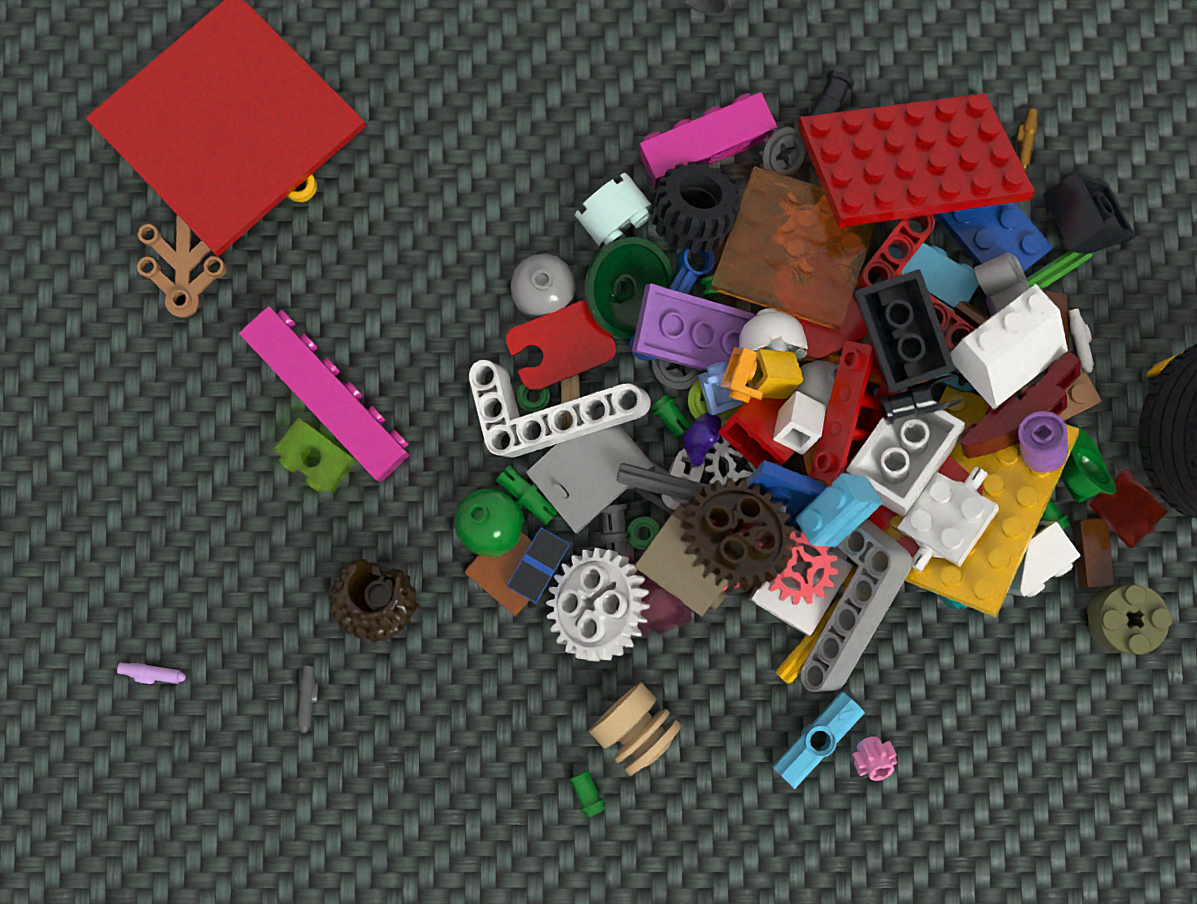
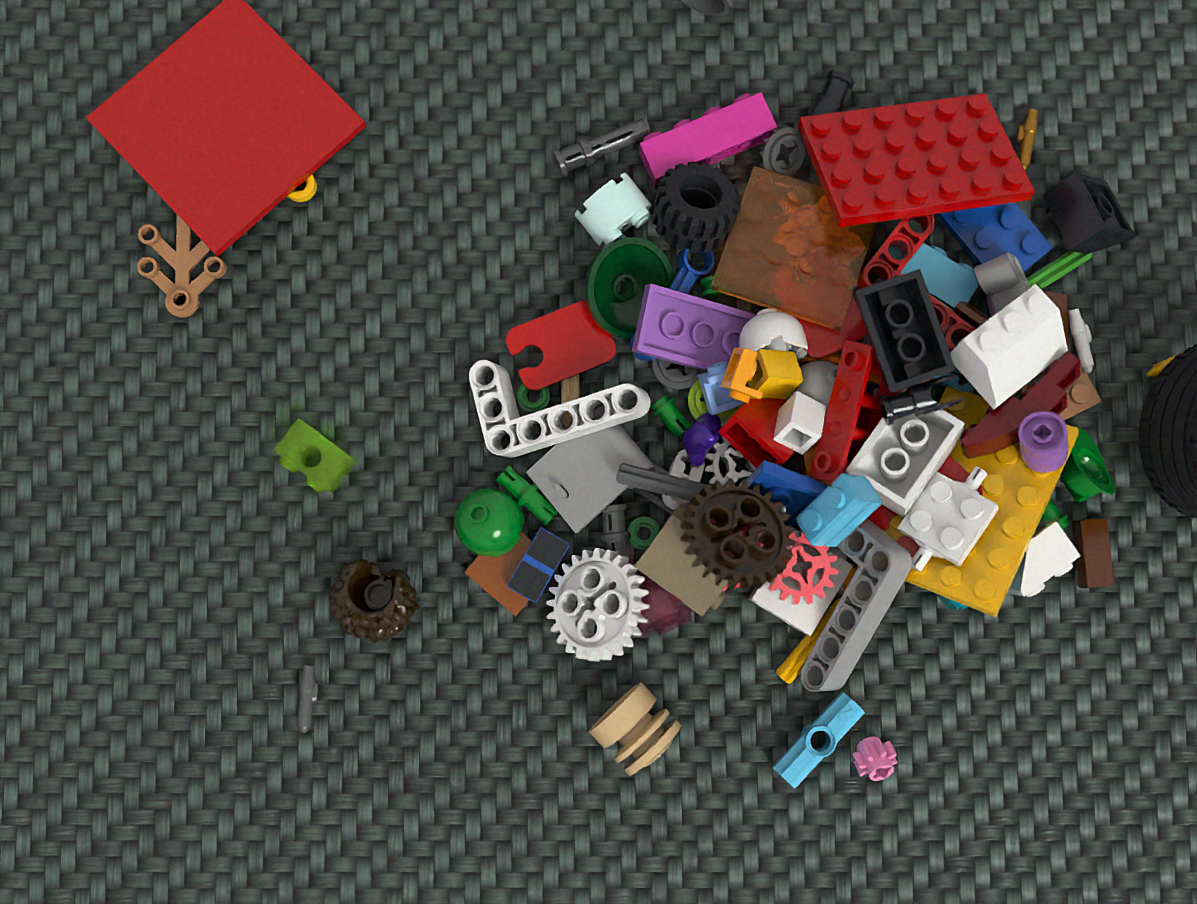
lavender piece [117,662,186,684] -> none
dark pink brick [239,306,410,482] -> none
light grey cylinder [510,253,576,320] -> none
green pin [569,770,605,818] -> none
olive brick [1087,585,1173,655] -> none
clear red piece [1089,469,1167,549] -> none
none -> dark grey pin [552,117,651,178]

